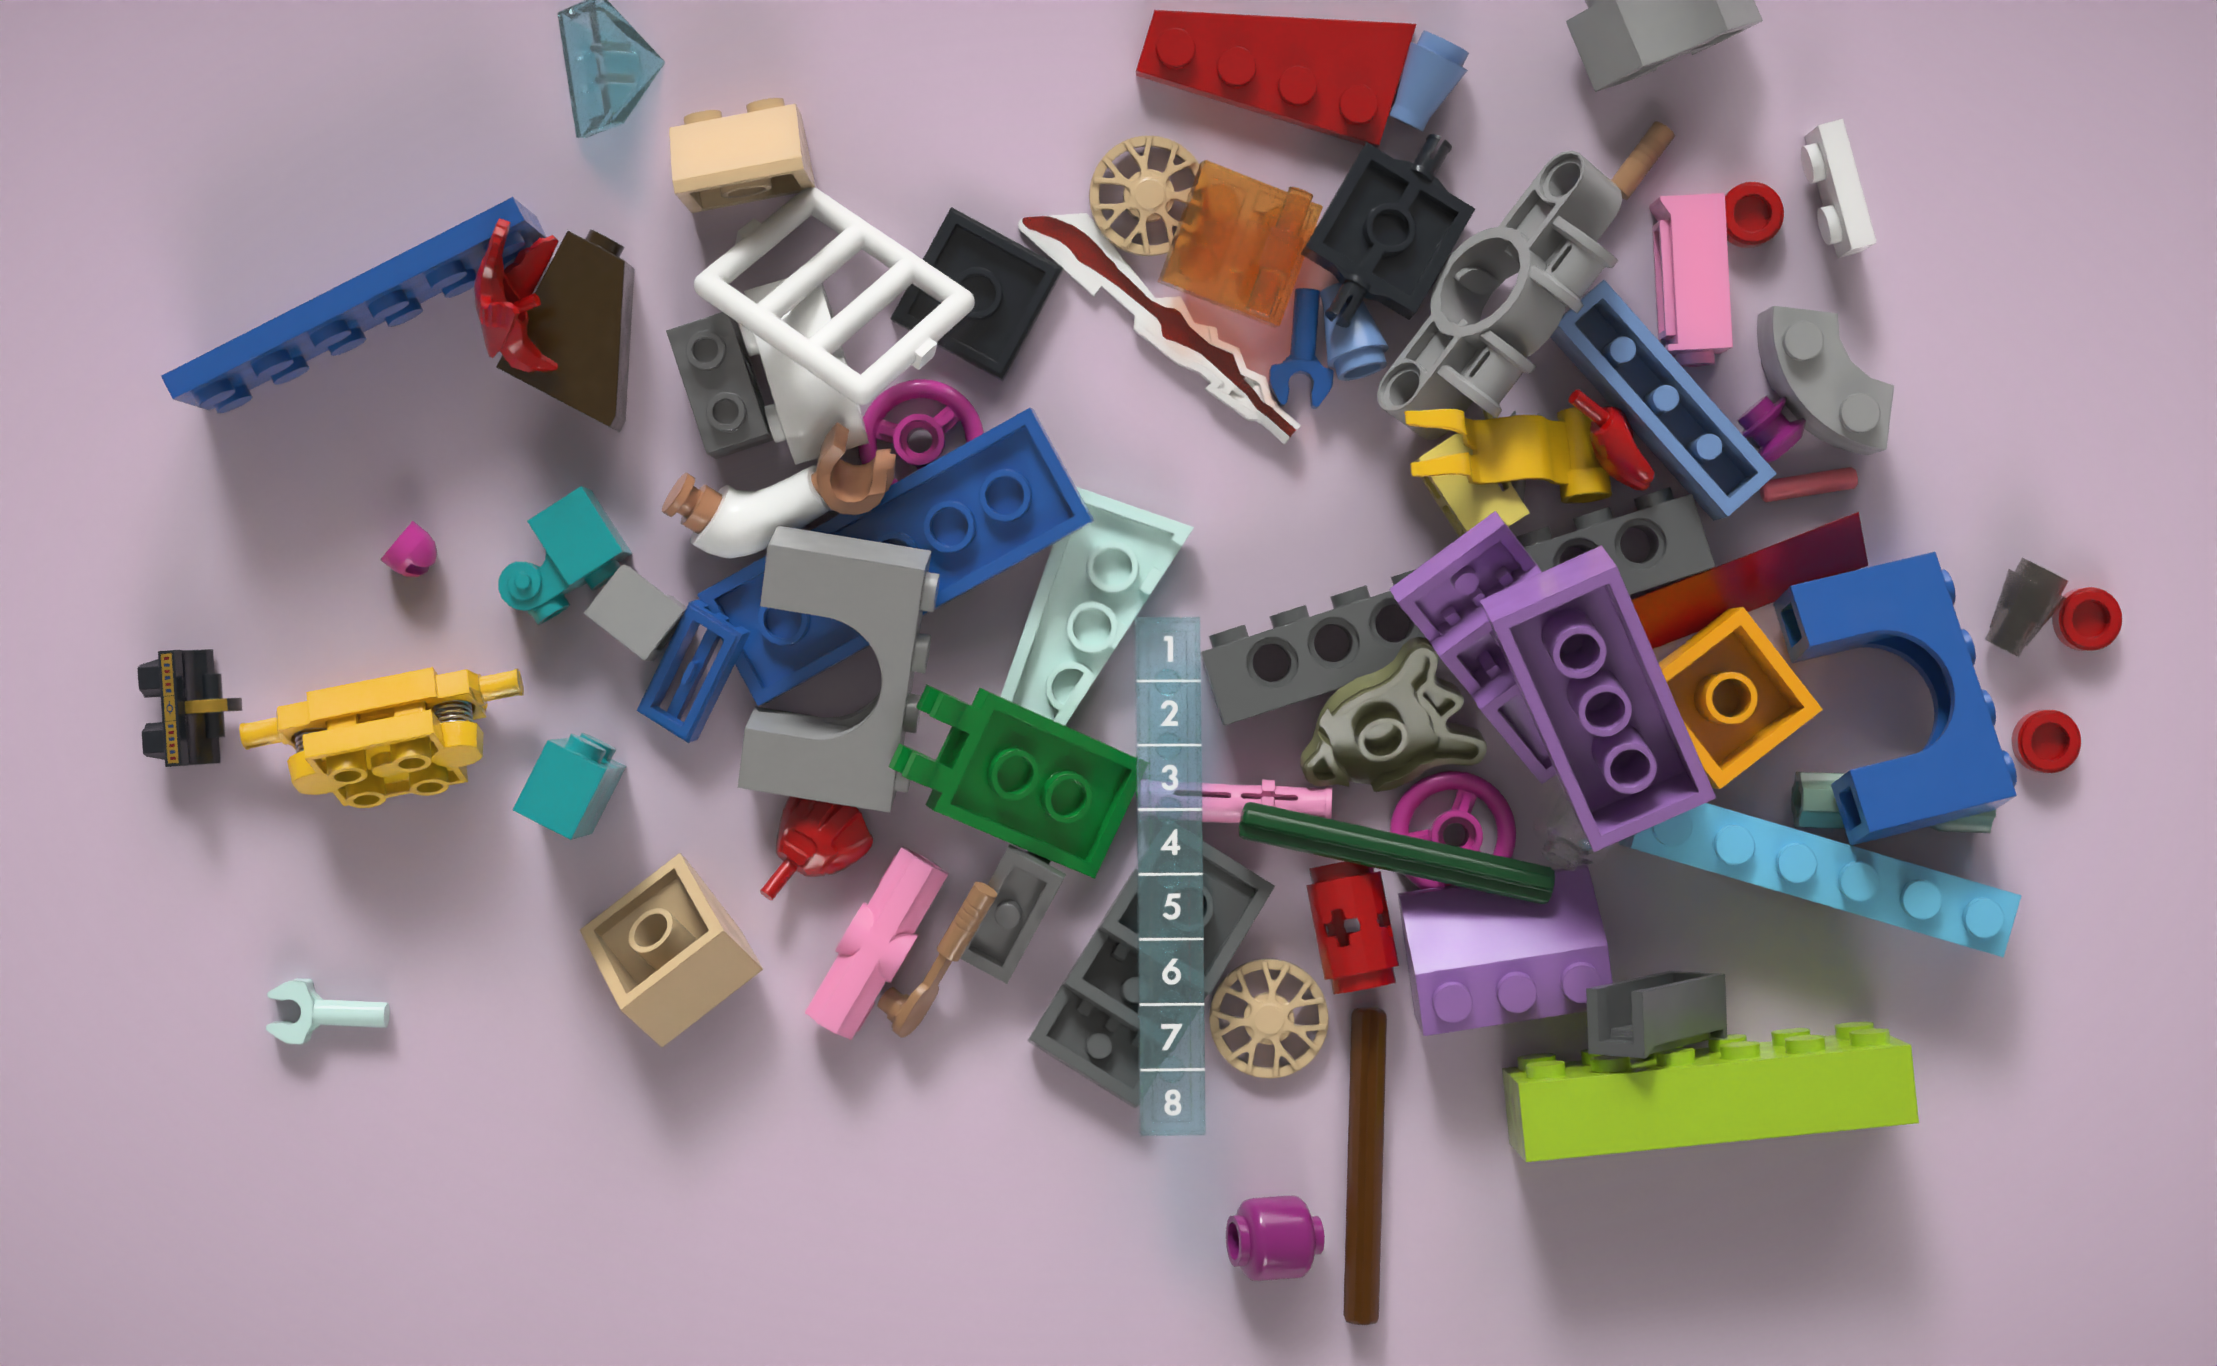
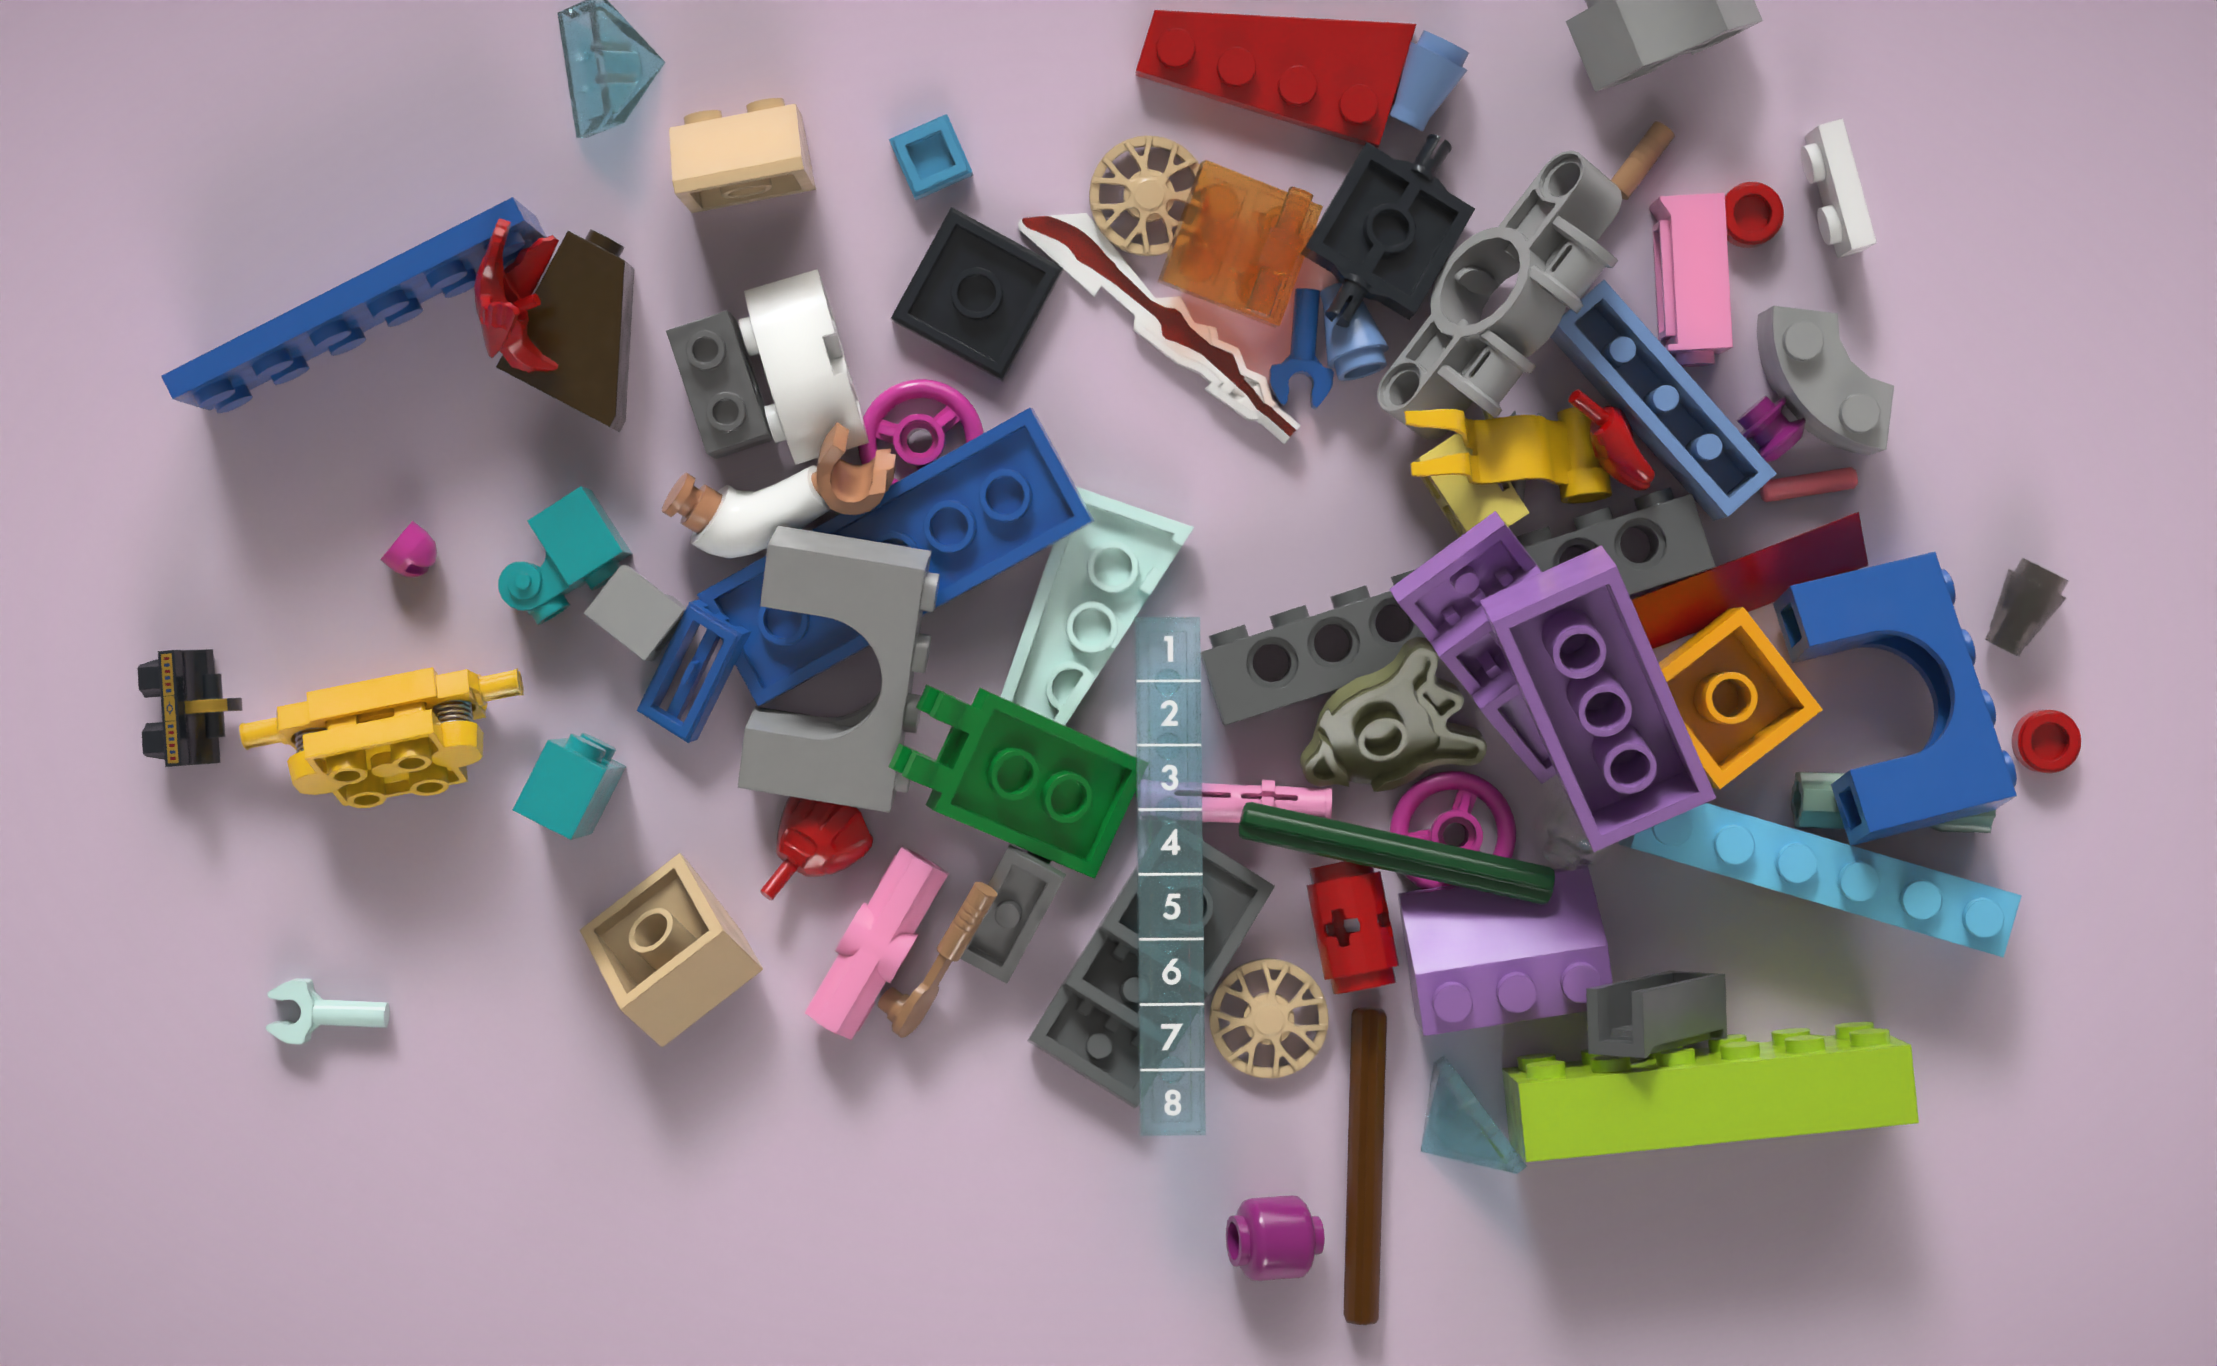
white bar [694,187,975,405] -> none
red tile [2052,587,2122,651] -> none
none -> dark azure tile [889,114,973,201]
none -> clear light blue slope [1421,1055,1527,1174]

